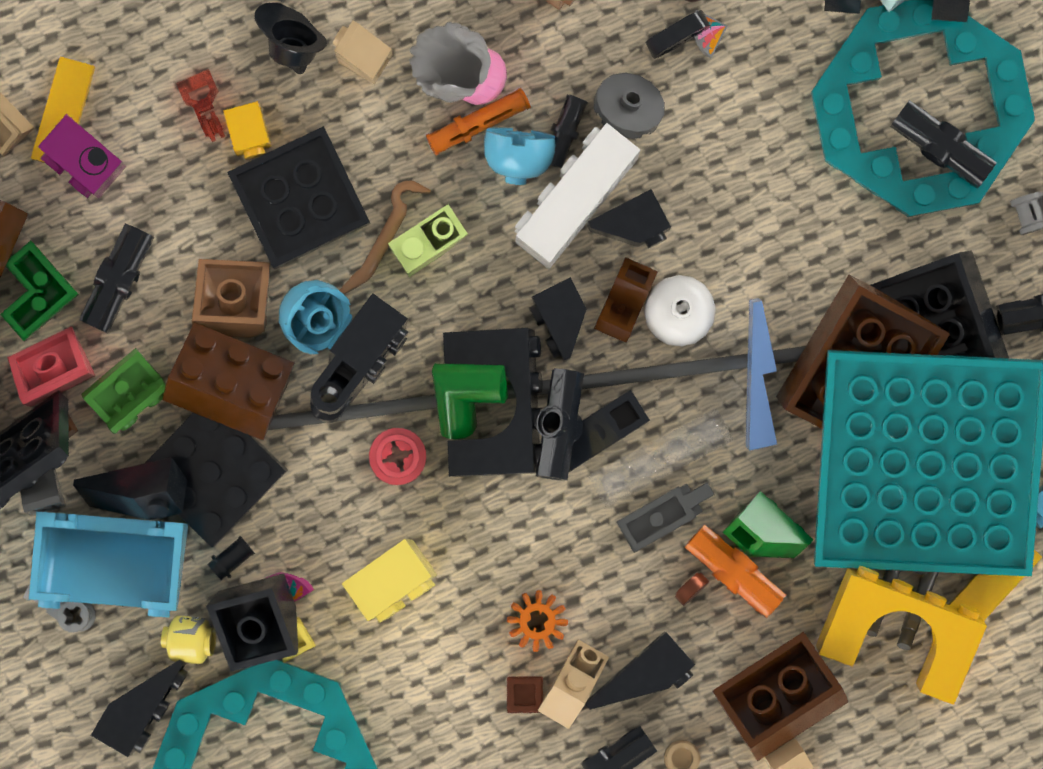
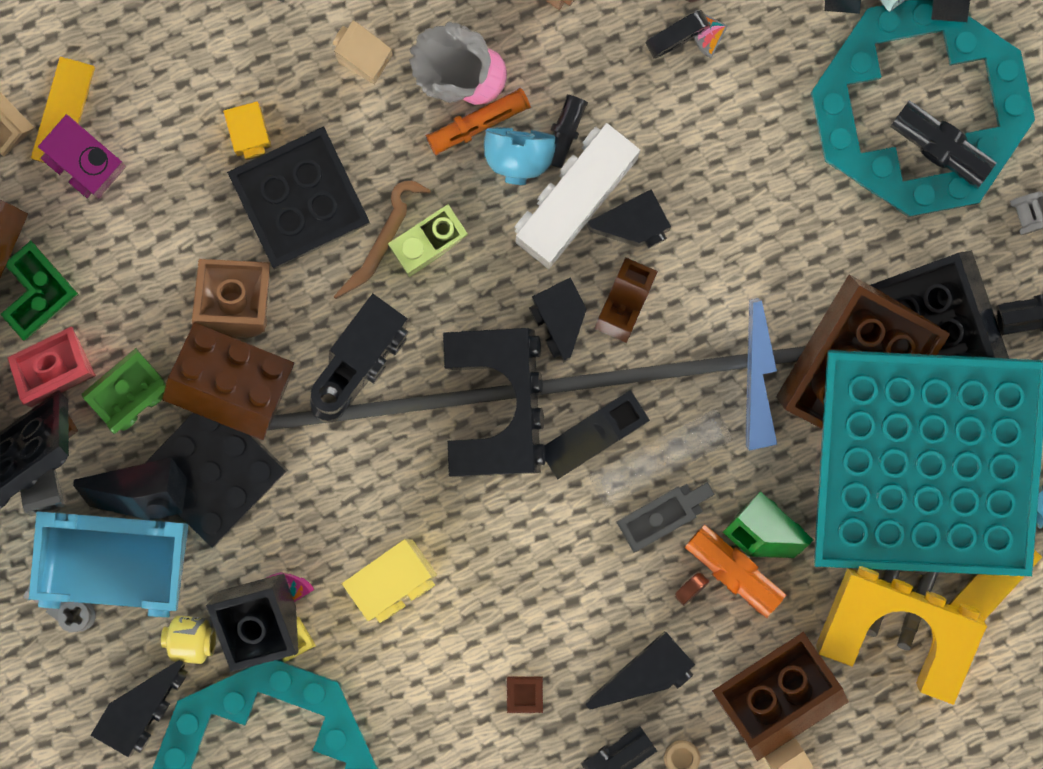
black piece [79,223,154,334] -> none
clear red piece [176,69,225,142] -> none
black pin [208,536,255,580] -> none
black piece [254,3,327,74] -> none
medium azure cylinder [279,280,353,354] -> none
coral gear [369,428,426,485] -> none
green brick [432,363,508,439] -> none
orange gear [507,590,568,652] -> none
black piece [536,368,584,481] -> none
tan slope [538,639,609,729] -> none
dark grey plate [594,73,665,139] -> none
white cylinder [644,275,716,347] -> none

